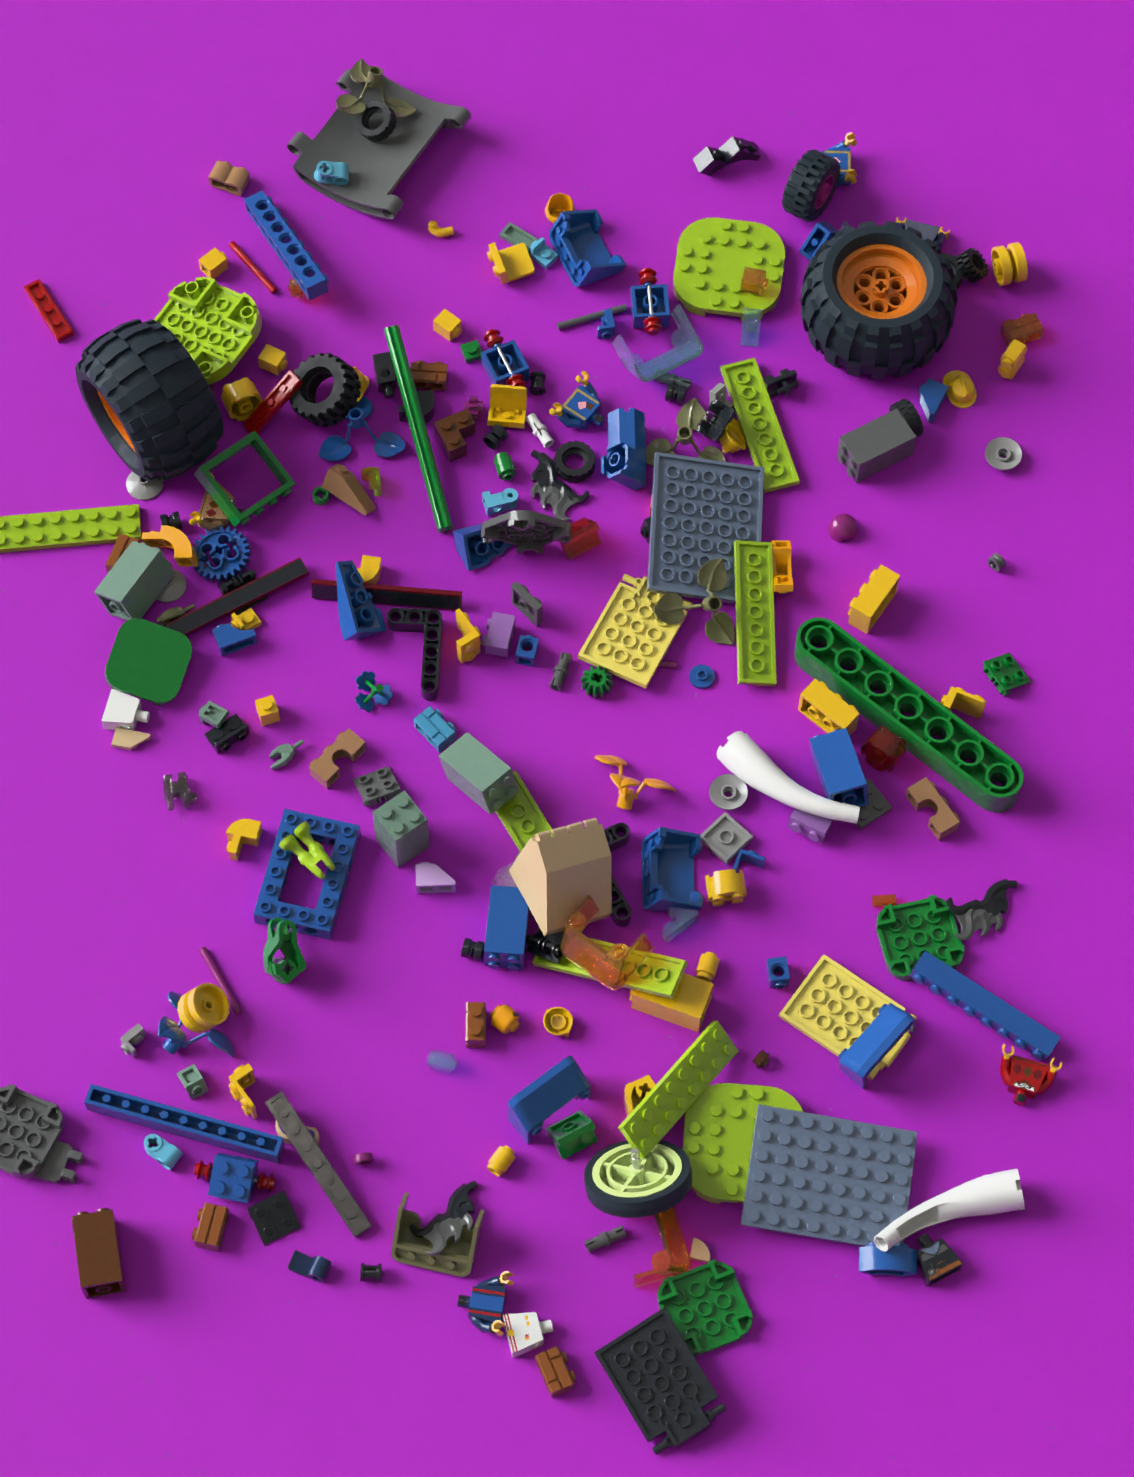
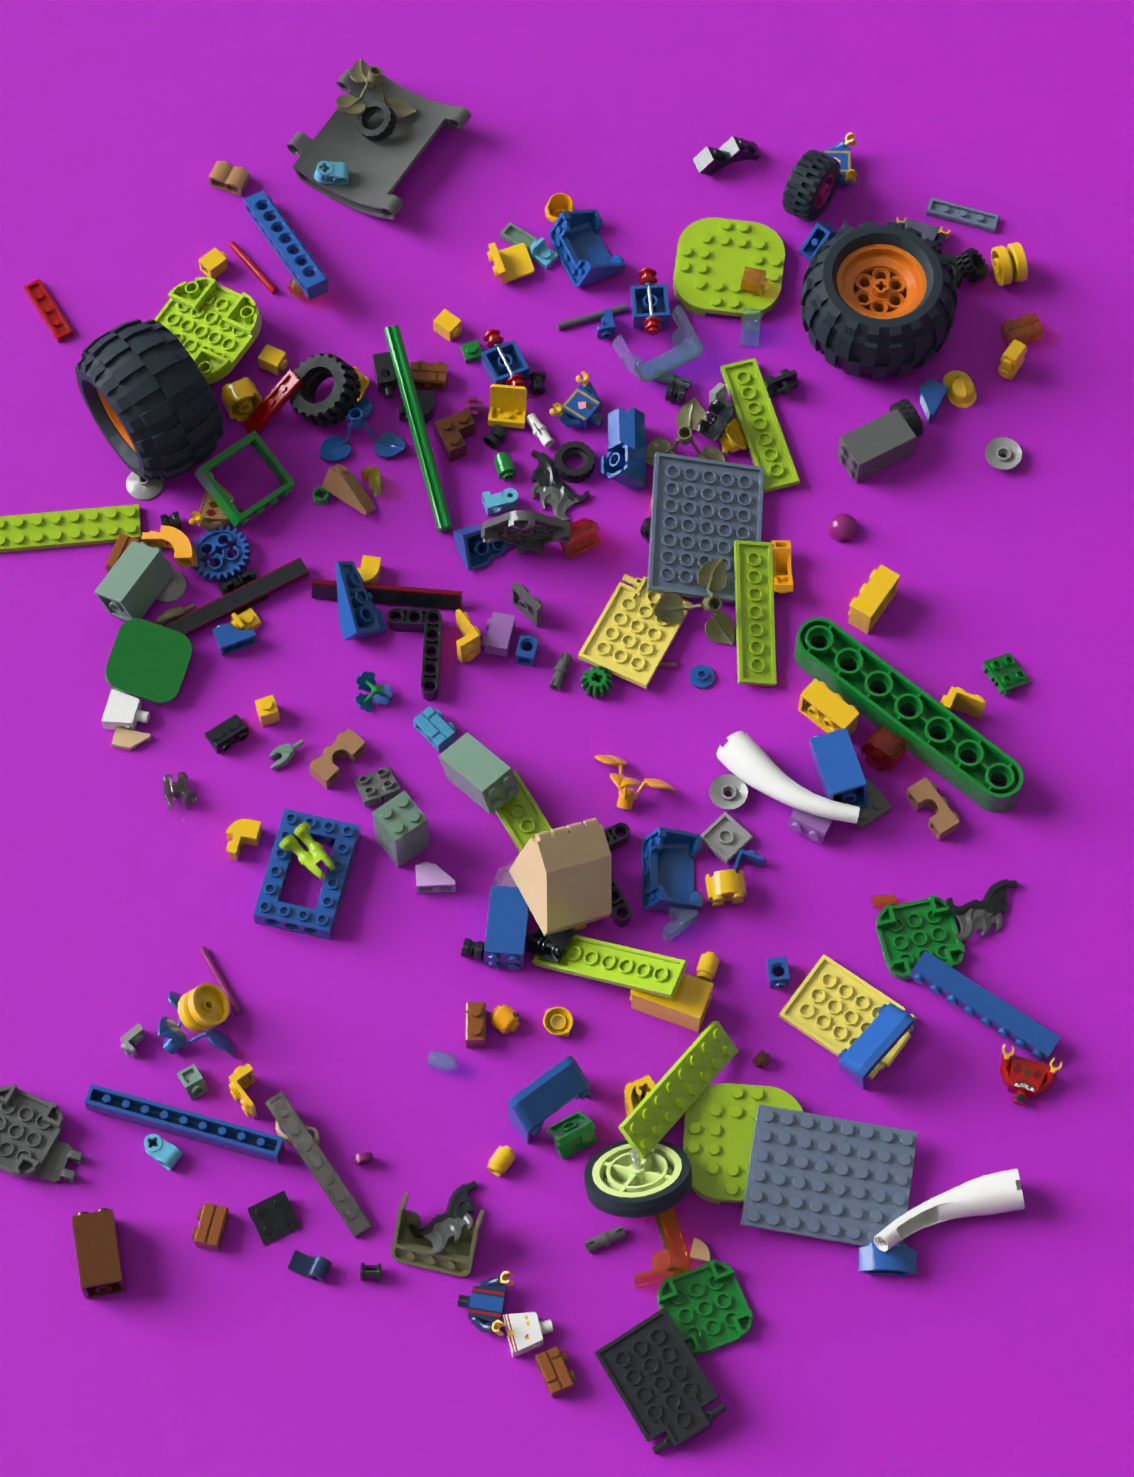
blue brick [194,1153,276,1203] -> none
sand green bracket [199,700,229,729] -> none
green piece [263,917,306,984] -> none
yellow arm [428,221,454,238] -> none
clear orange windscreen [560,895,654,990] -> none
black torso [917,1234,963,1287] -> none
dark grey bush [987,553,1006,572] -> none
none -> sand blue tile [926,197,1000,233]

